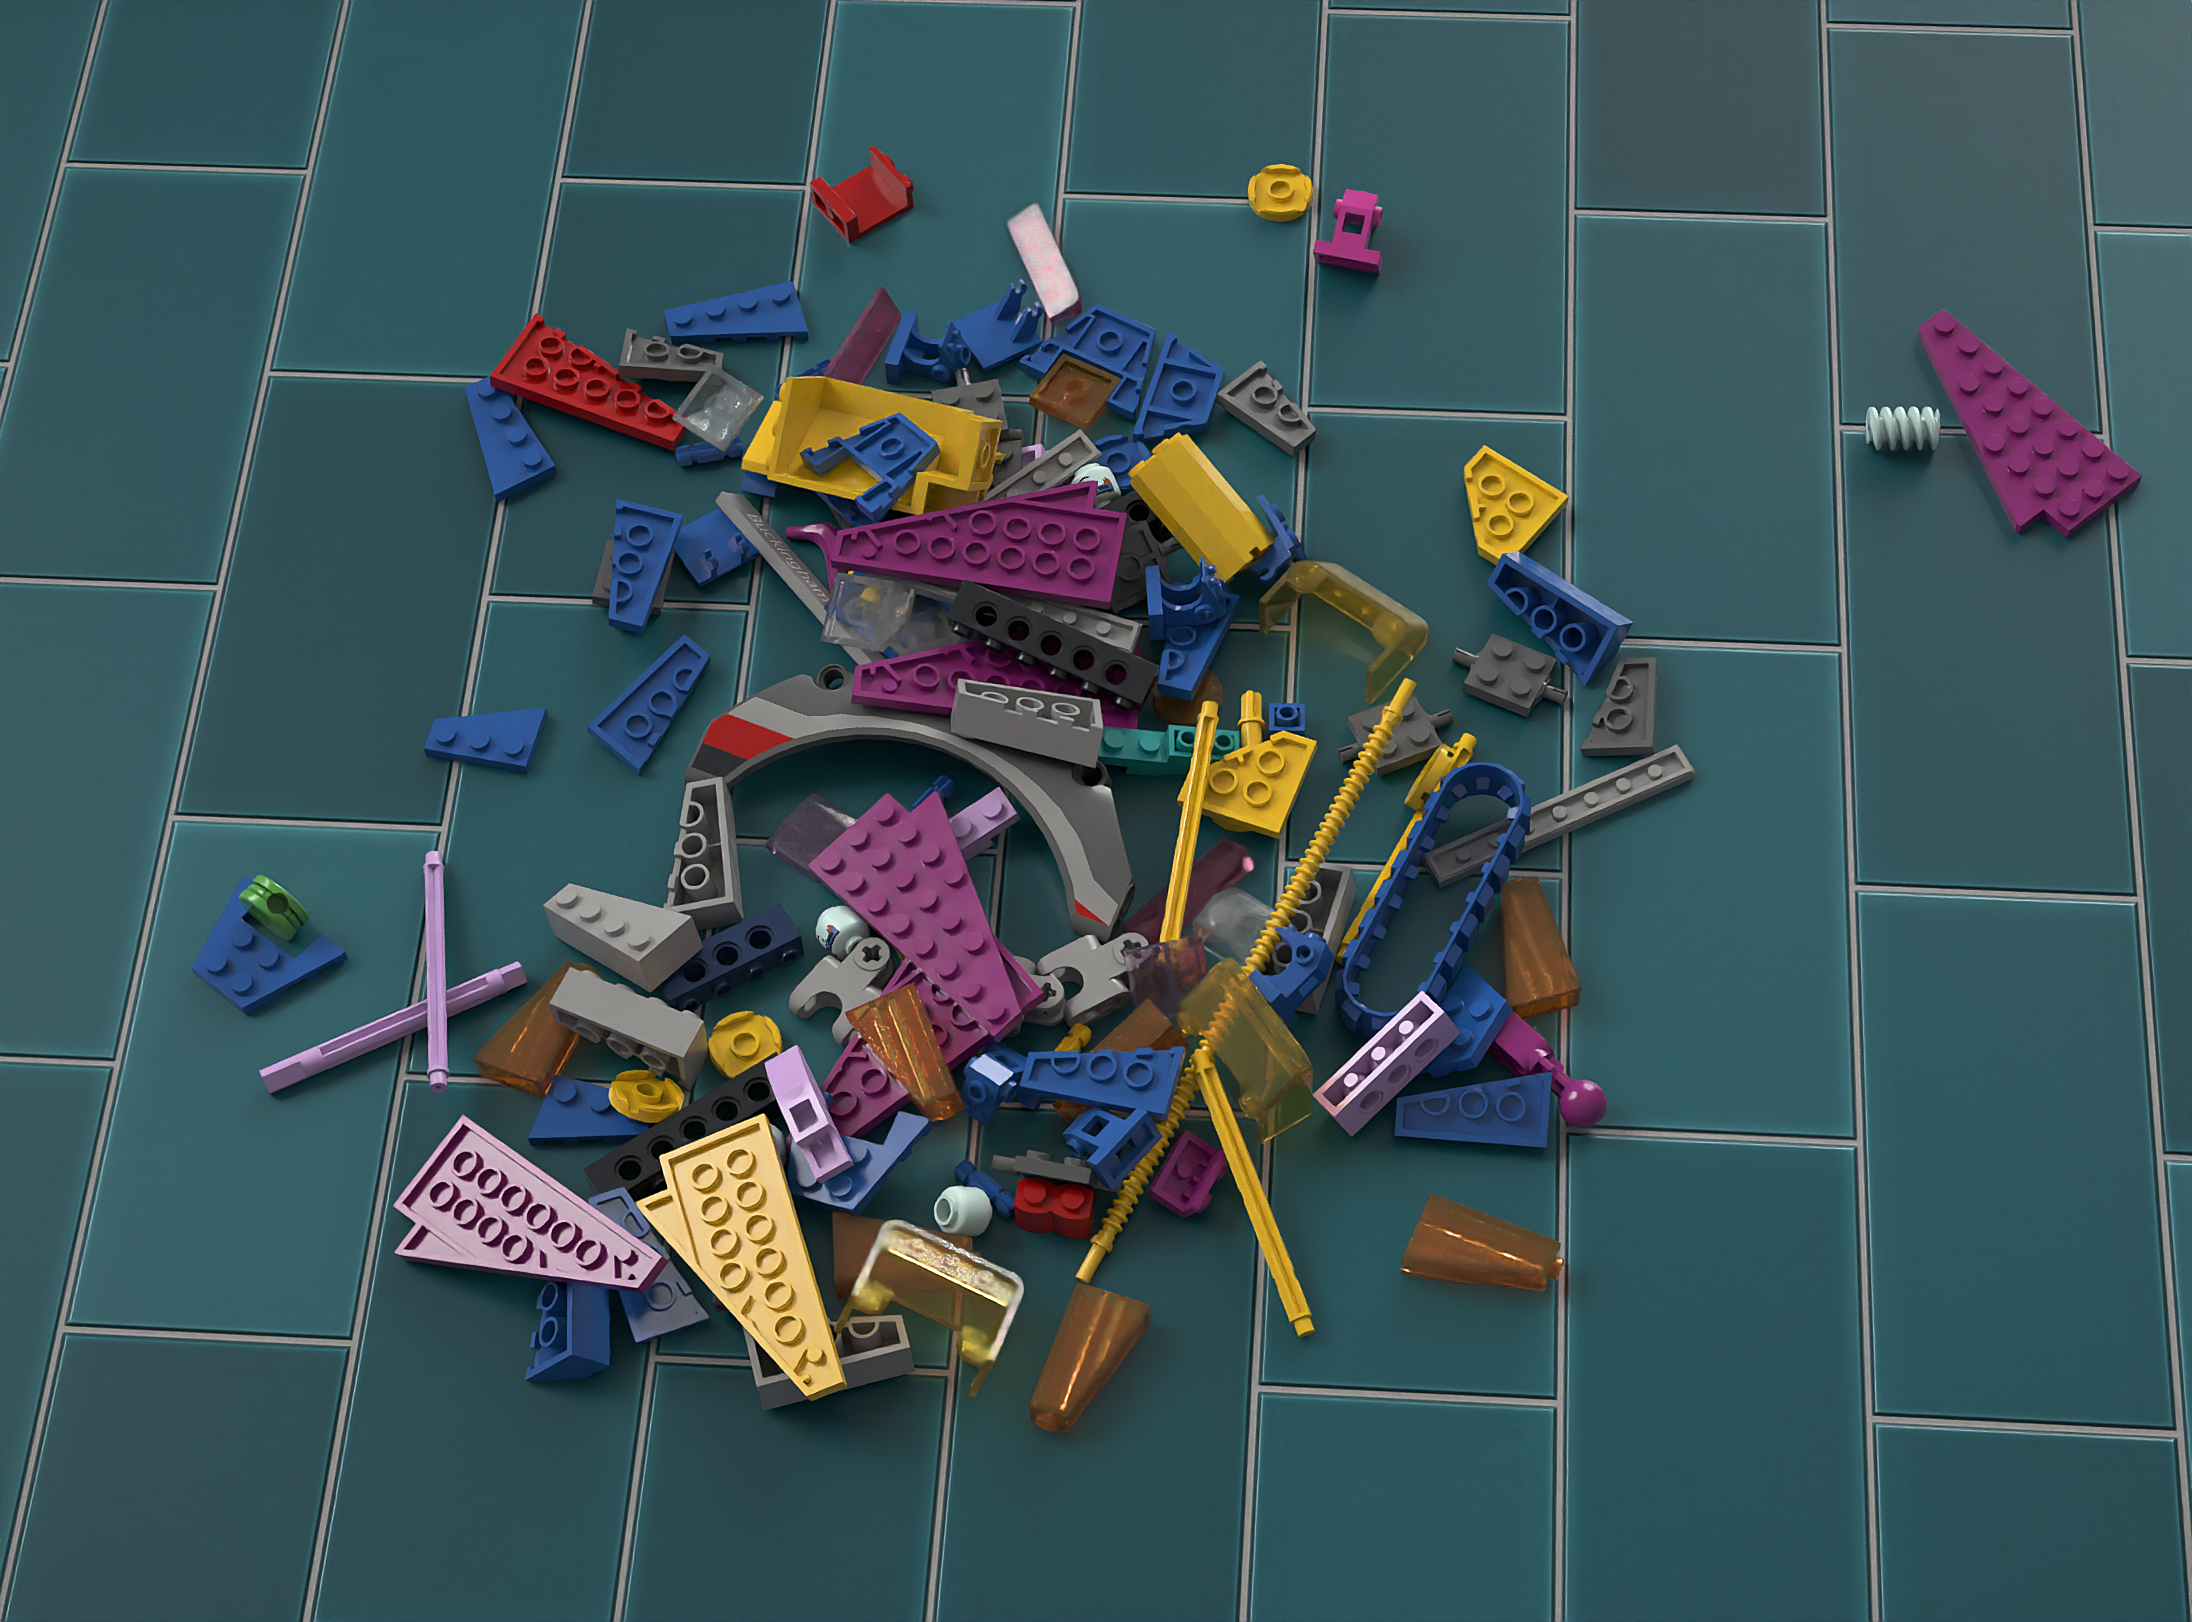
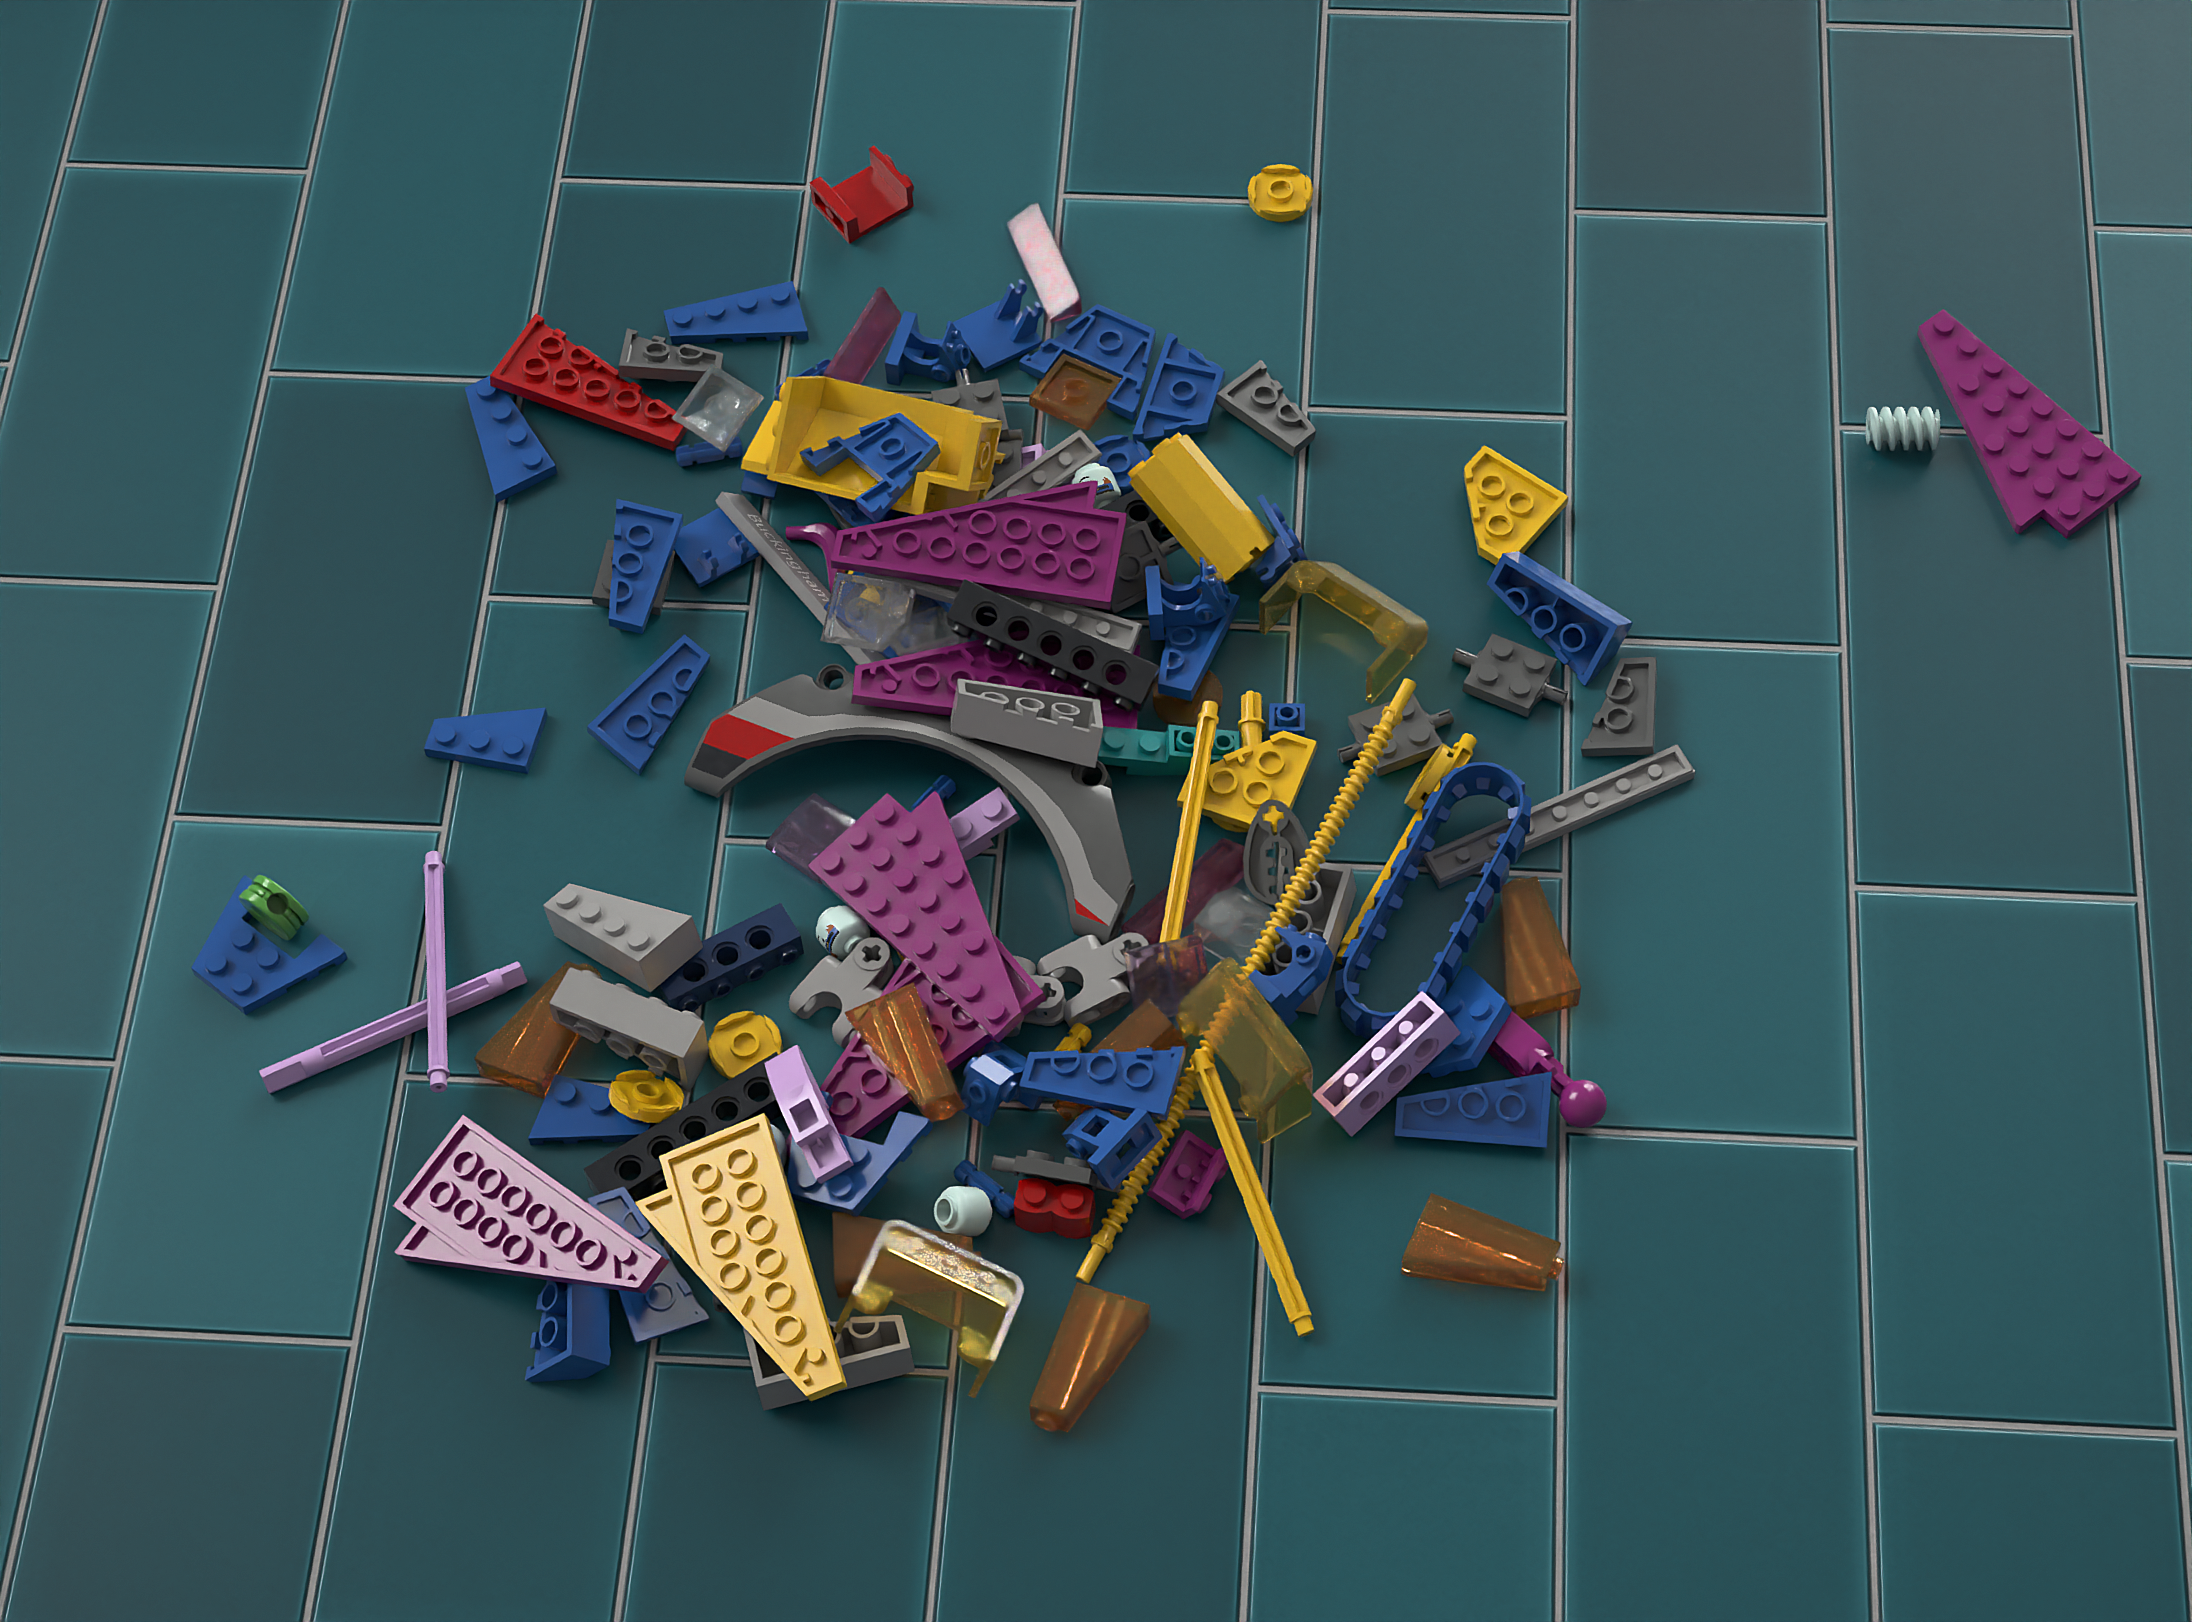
light grey wedge [663,777,744,931] -> none
dark pink tile [1313,189,1383,274] -> none
none -> dark grey piece [1243,800,1311,905]

